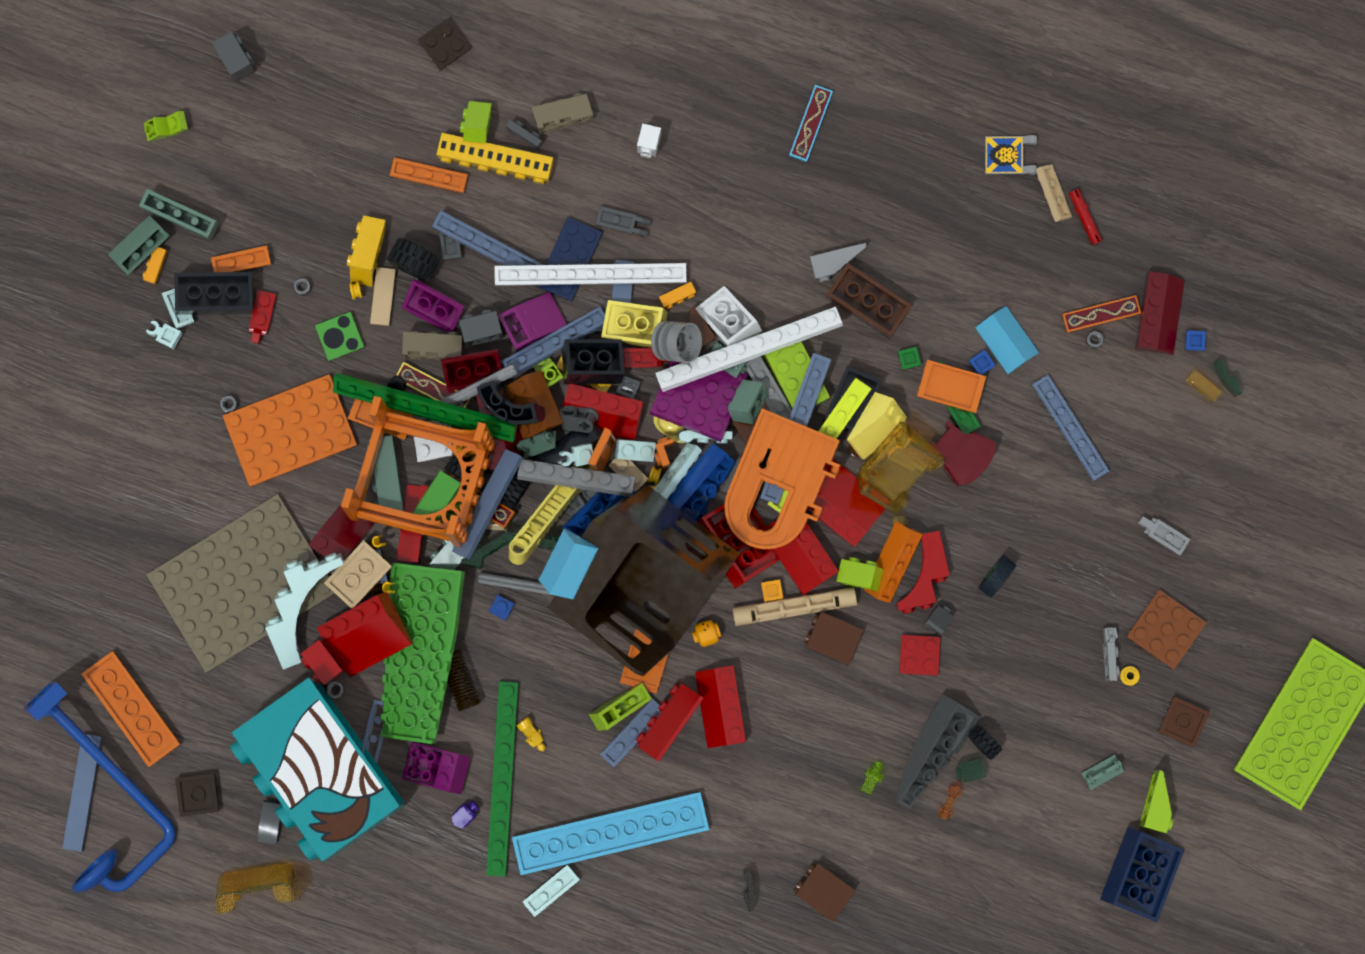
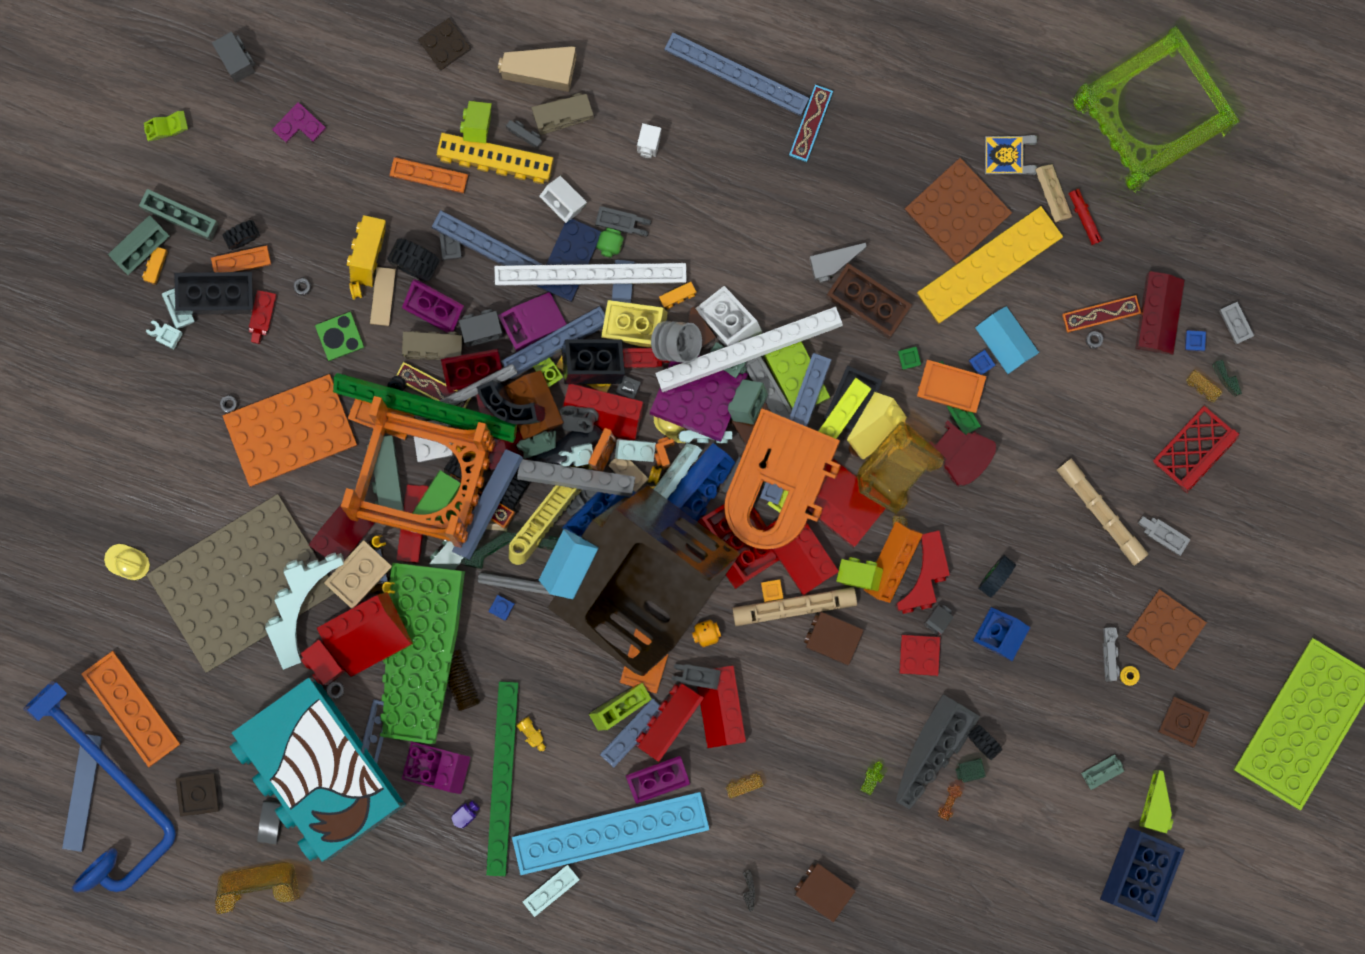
sand blue tile [1032,374,1110,481] -> none
none -> light yellow piece [104,544,150,580]
none -> black tyre [222,220,260,250]
none -> magenta plate [272,102,326,143]
none -> tan slope [498,47,577,92]
none -> white brick [539,176,587,223]
none -> bright green head [596,228,624,258]
none -> magenta slope [626,756,690,804]
none -> sand blue plate [664,33,809,116]
none -> dark grey hinge [671,664,721,690]
none -> clear yellow piece [726,773,764,799]
none -> dark orange plate [904,158,1012,265]
none -> yellow plate [917,206,1063,324]
none -> blue slope [973,607,1030,661]
none -> tan piece [1057,458,1148,566]
none -> clear neon green arch [1073,26,1240,193]
none -> red fence [1153,406,1239,493]
none -> light grey plate [1219,302,1254,345]

